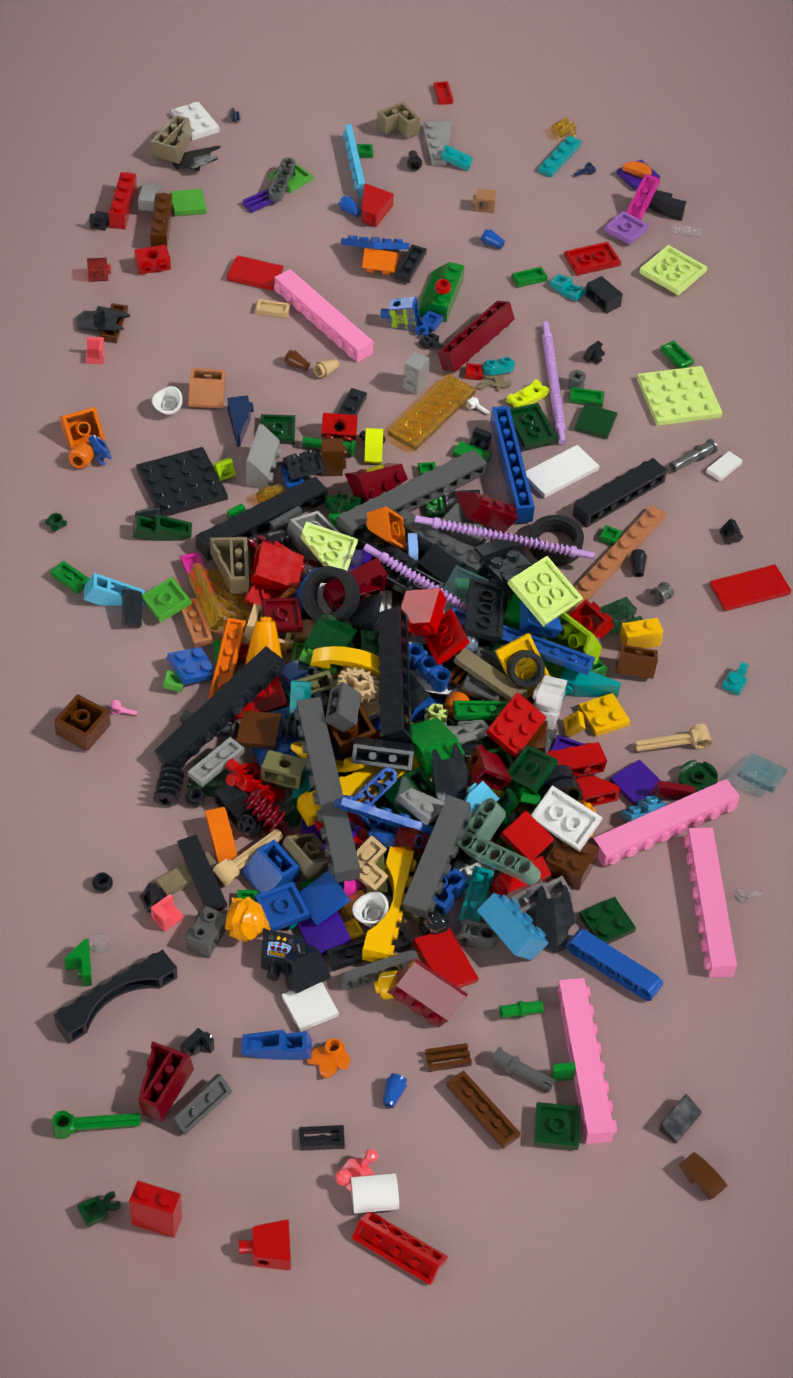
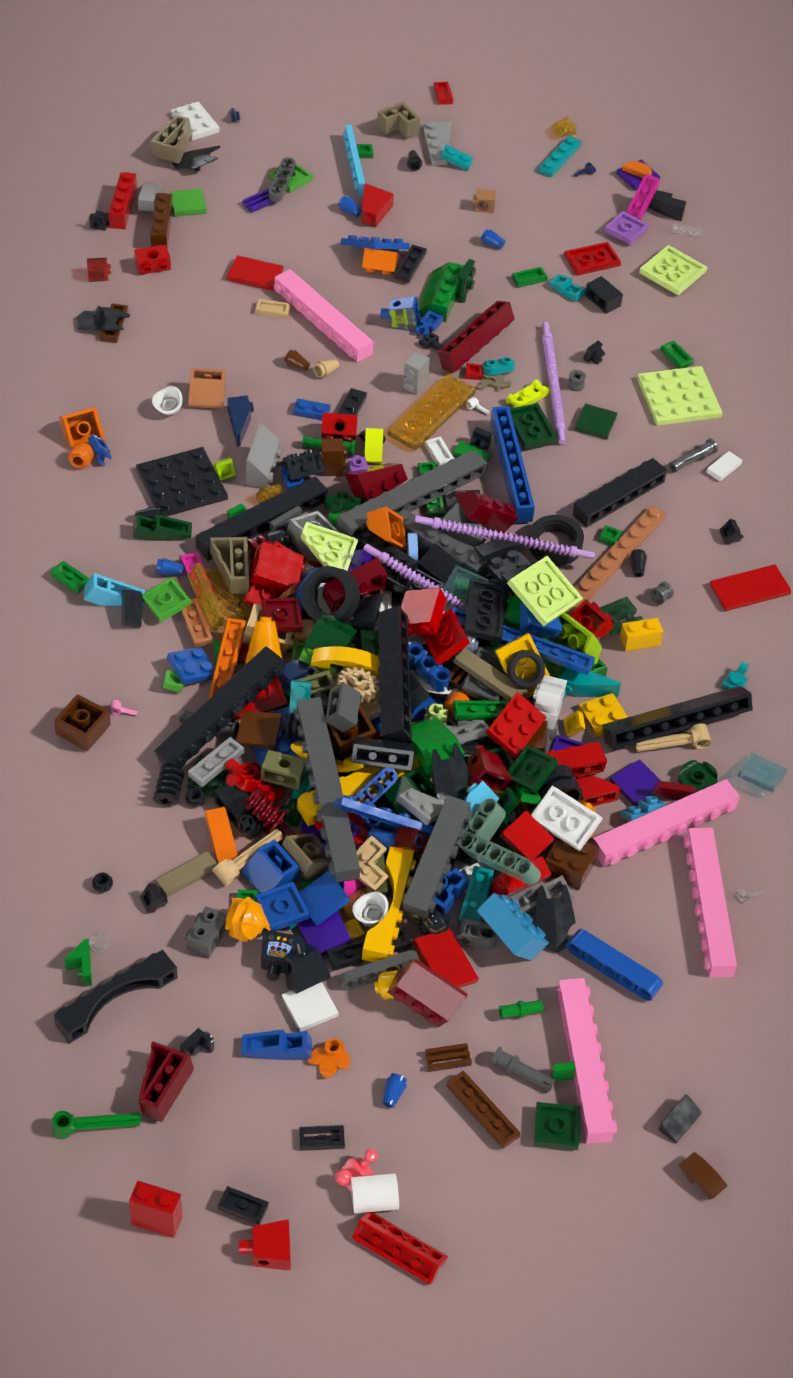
dark green plate [45,513,67,531] -> none
dark green plate [77,1191,121,1228] -> none
coral panel [86,337,105,364] -> none
coral panel [151,894,183,932] -> none
dark grey plate [170,1074,232,1135] -> none
black tile [177,834,228,911] -> none
dark green tile [260,414,295,444] -> none
red plate [435,279,451,294] -> none
white tile [526,445,599,498] -> none
green tile [569,387,605,407] -> none
dark green plate [579,896,636,944] -> none
reddish brown brick [616,644,658,679] -> none
none -> blue cone [156,558,183,576]
none -> black plate [218,1186,269,1225]
none -> blue plate [293,398,331,420]
none -> medium lavender brick [347,455,369,473]
none -> white tile [424,437,454,466]
none -> dark green plate [456,259,476,303]
none -> black brick [602,686,753,750]

